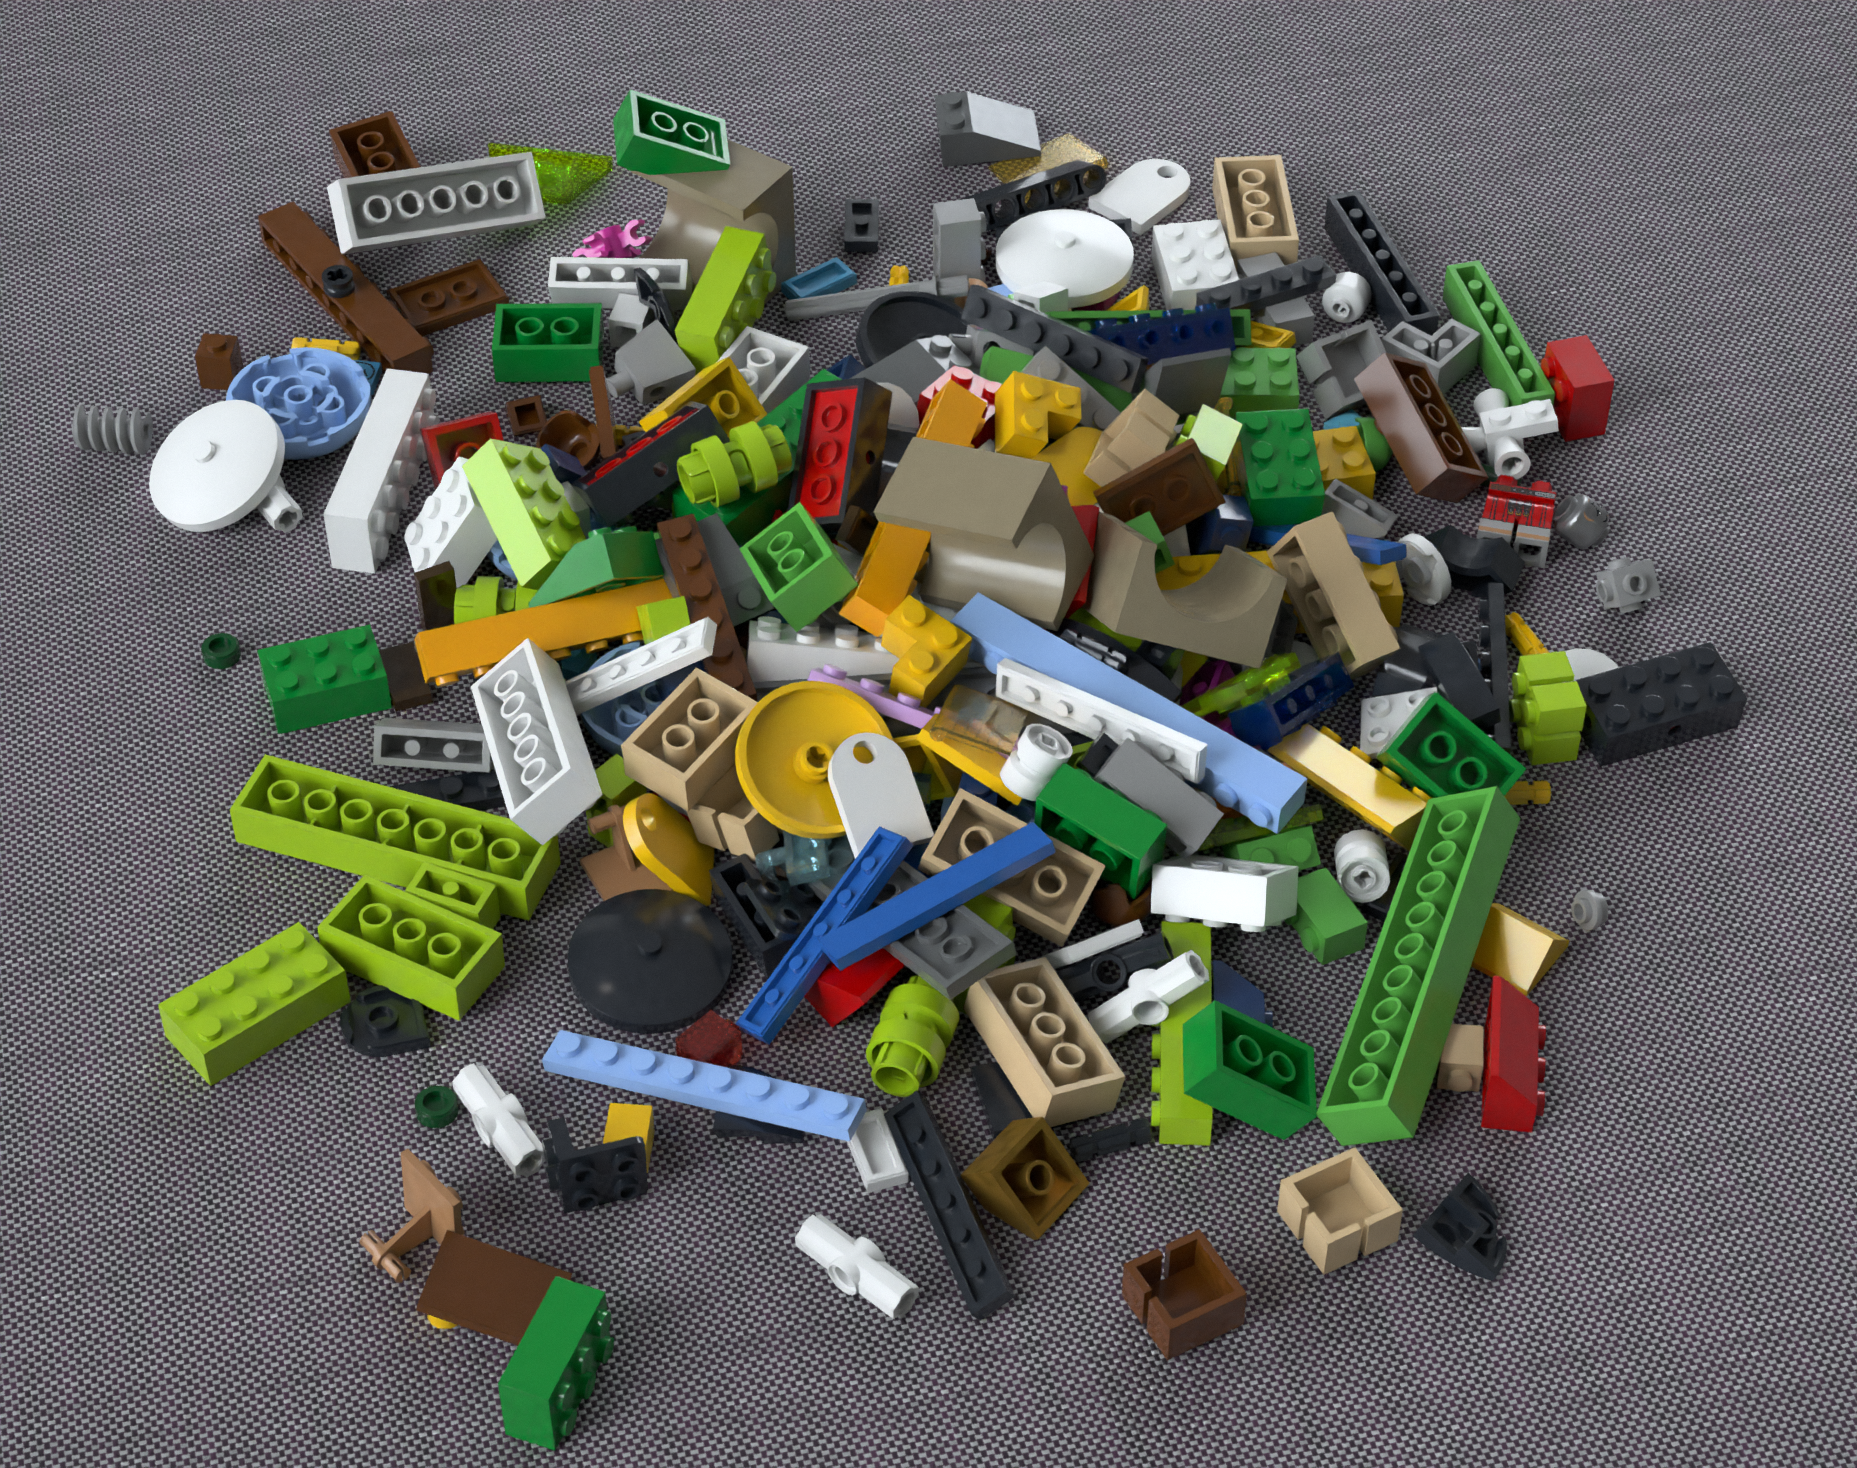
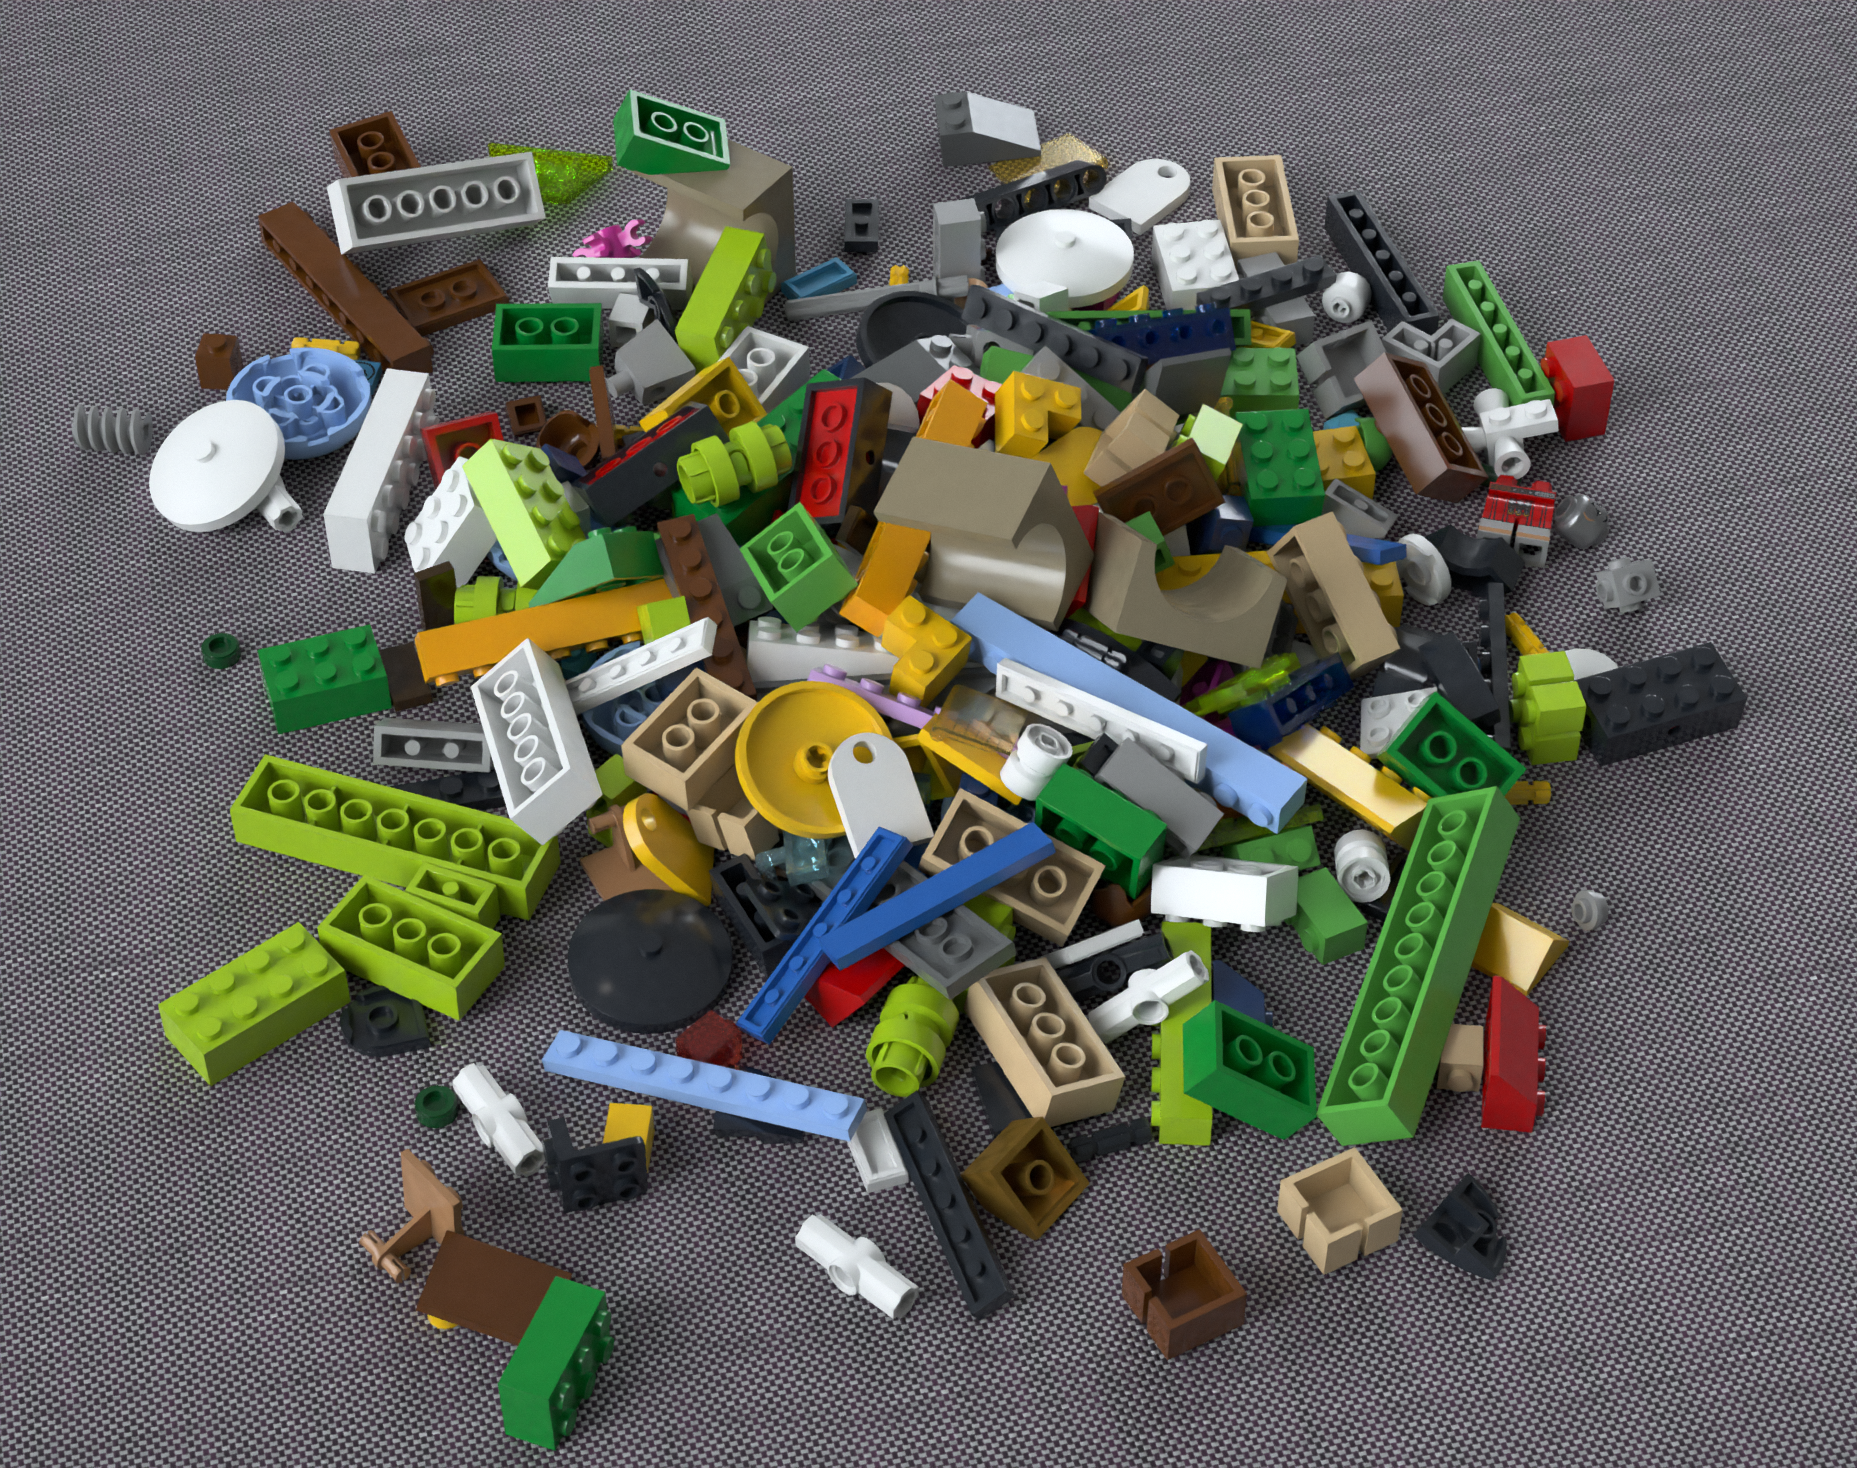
black bush [322,265,355,298] -> none

